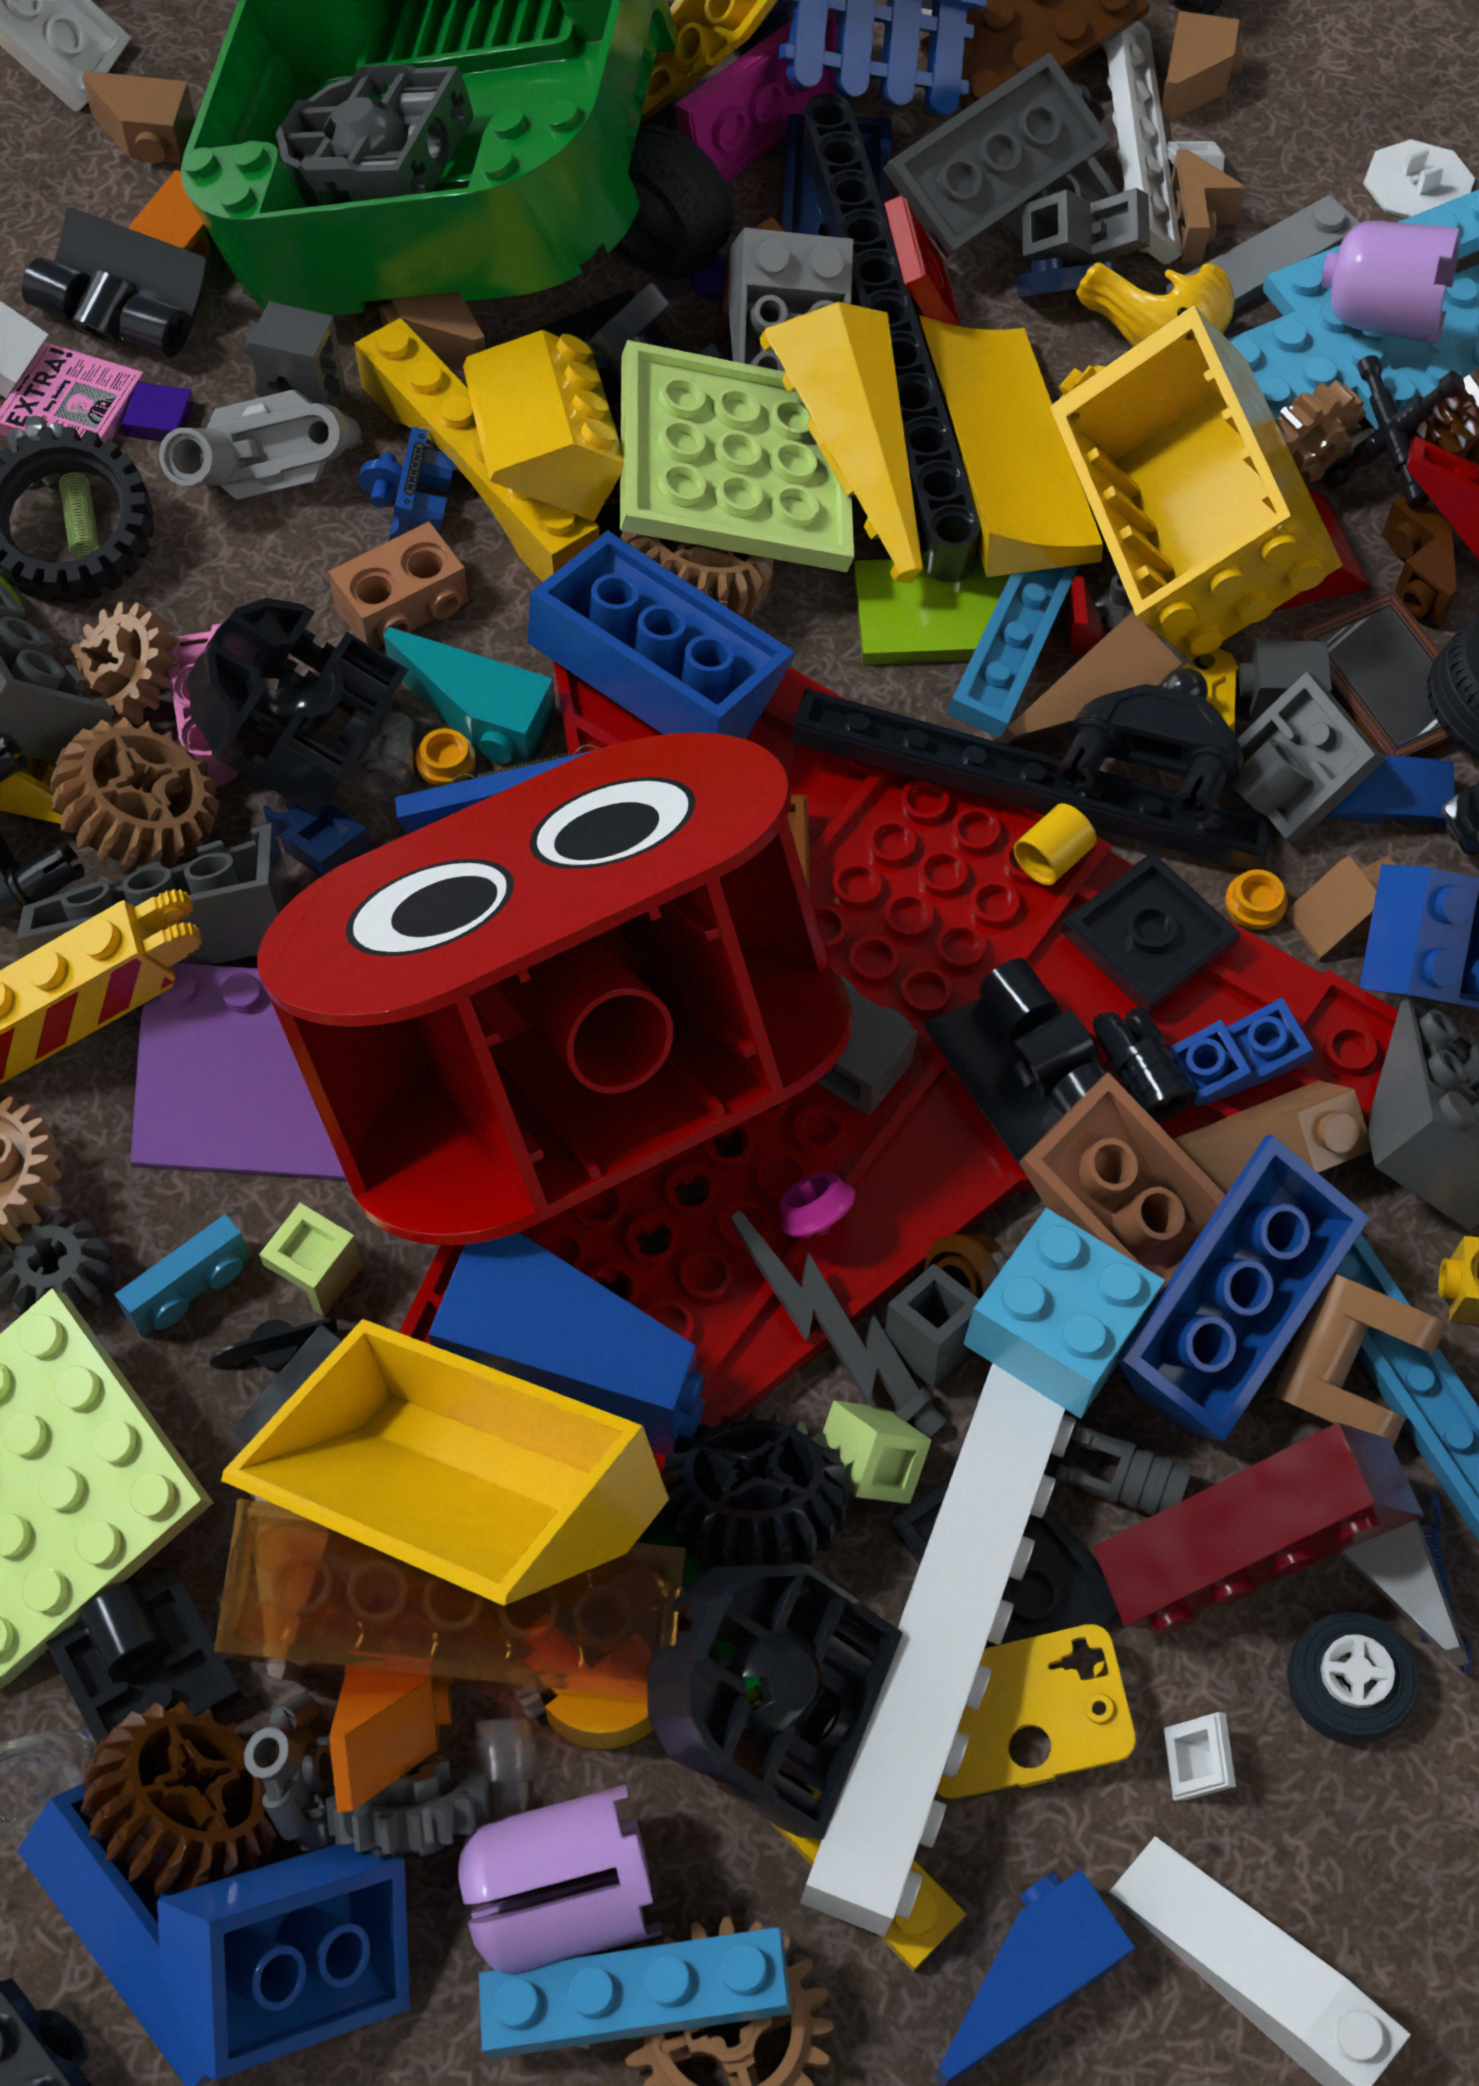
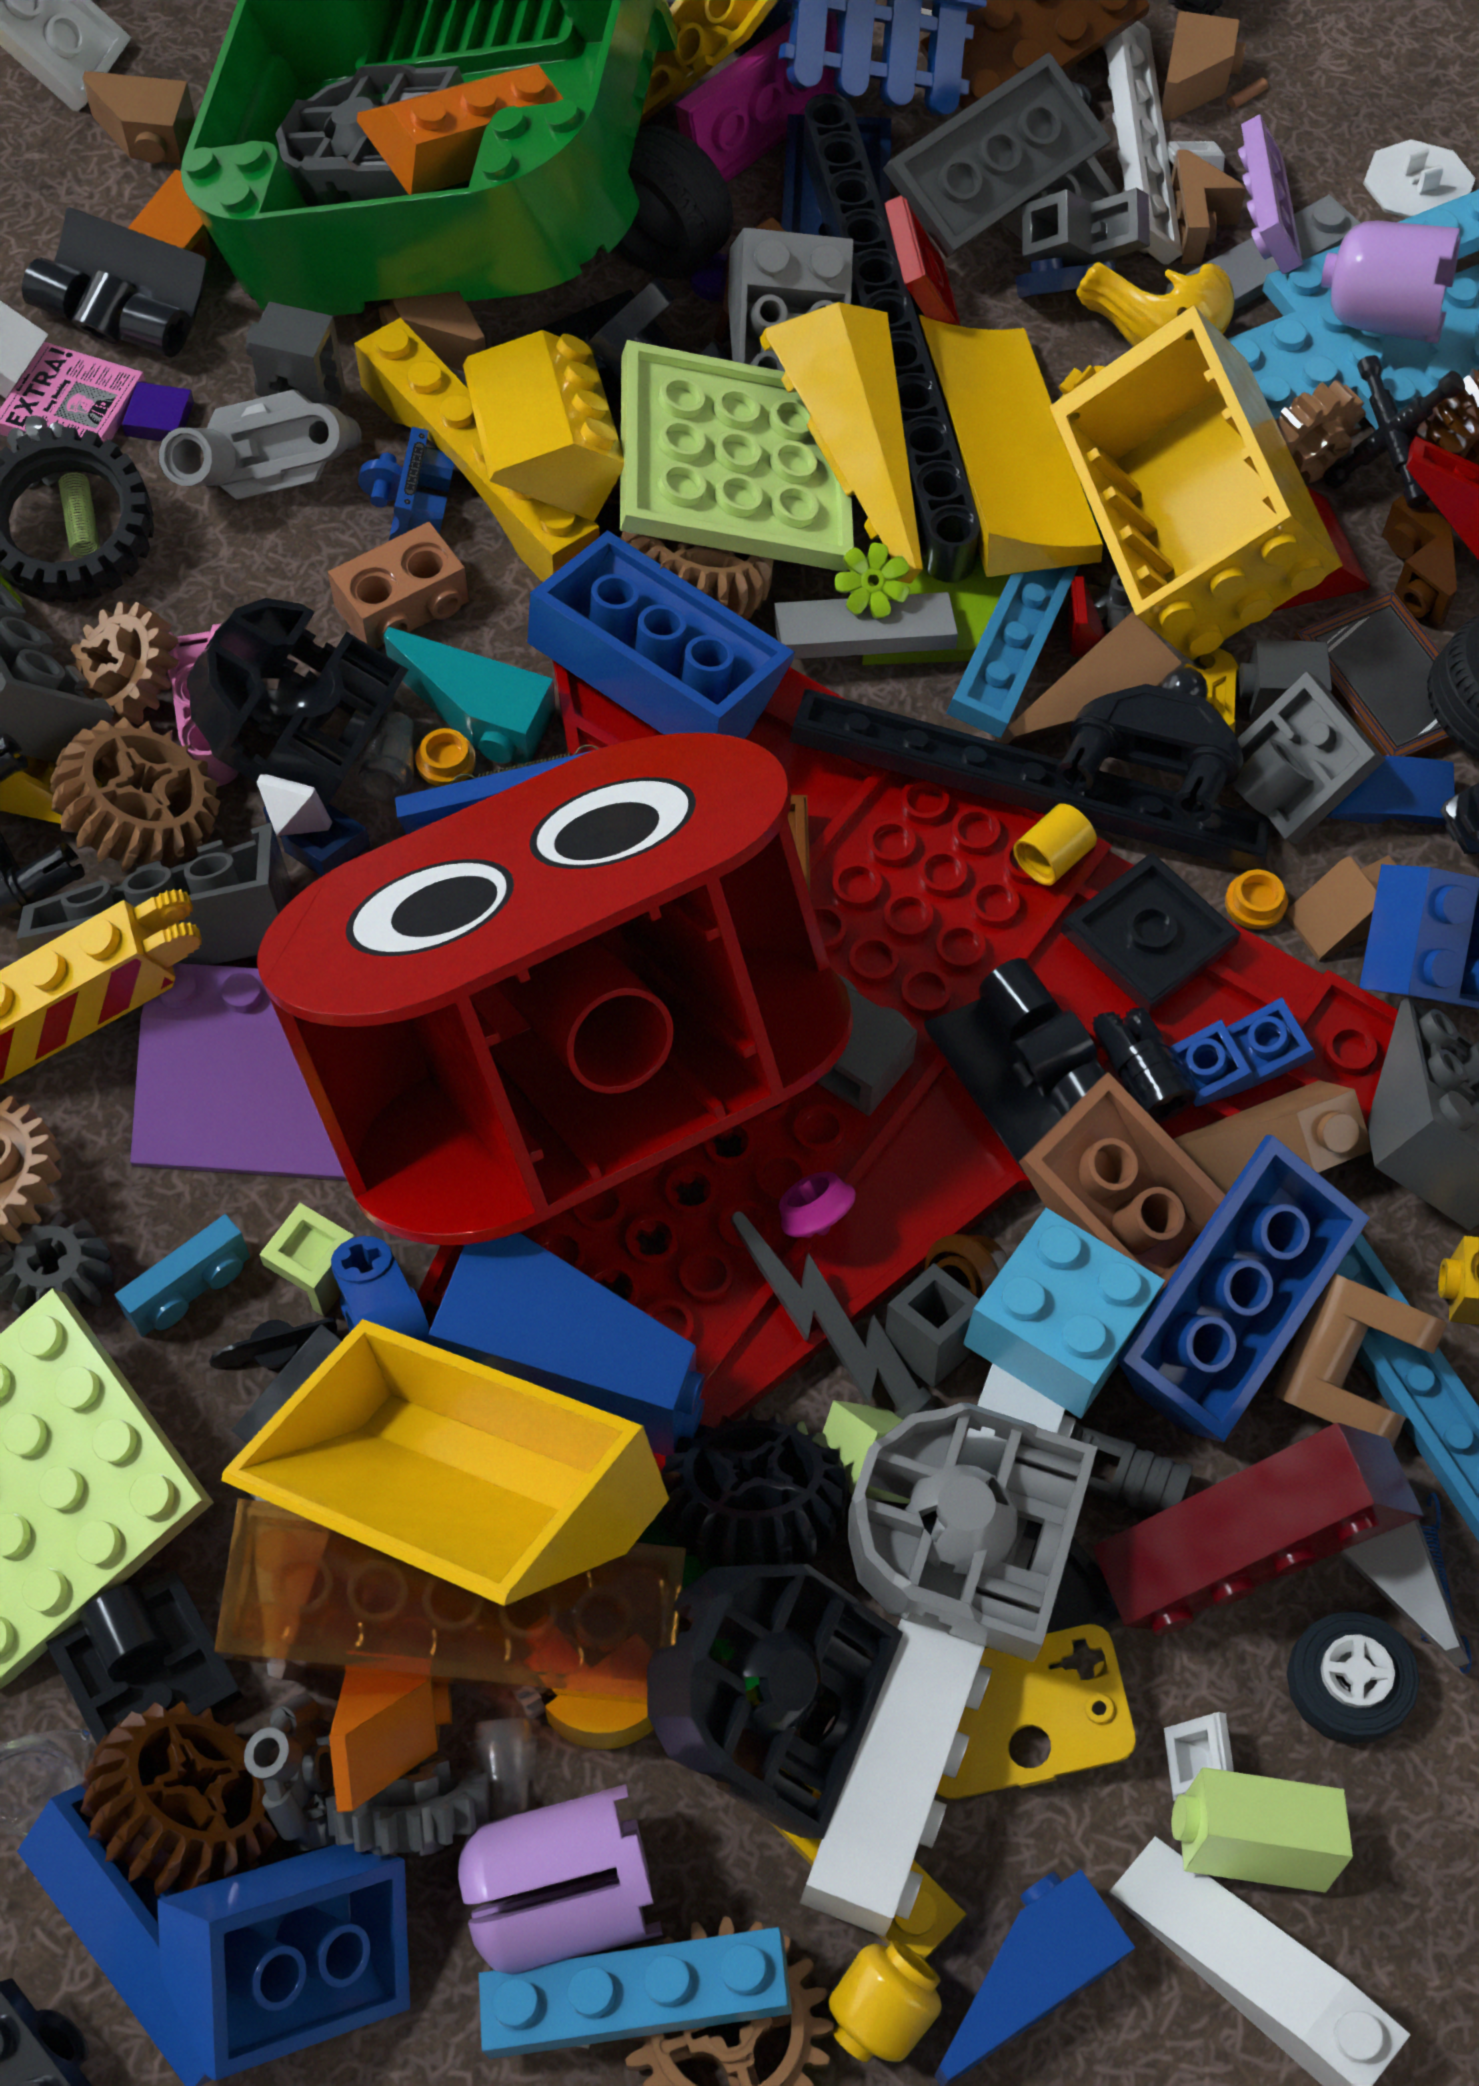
none -> white slope [257,774,332,836]
none -> blue piece [331,1236,431,1345]
none -> orange slope [357,64,564,195]
none -> light grey tile [774,592,958,659]
none -> yellow head [828,1940,942,2063]
none -> lime plant [835,543,910,619]
none -> light grey connector [848,1402,1098,1663]
none -> yellowish green brick [1171,1767,1353,1893]
none -> nougat piece [1227,77,1268,109]
none -> lavender plate [1238,114,1303,274]

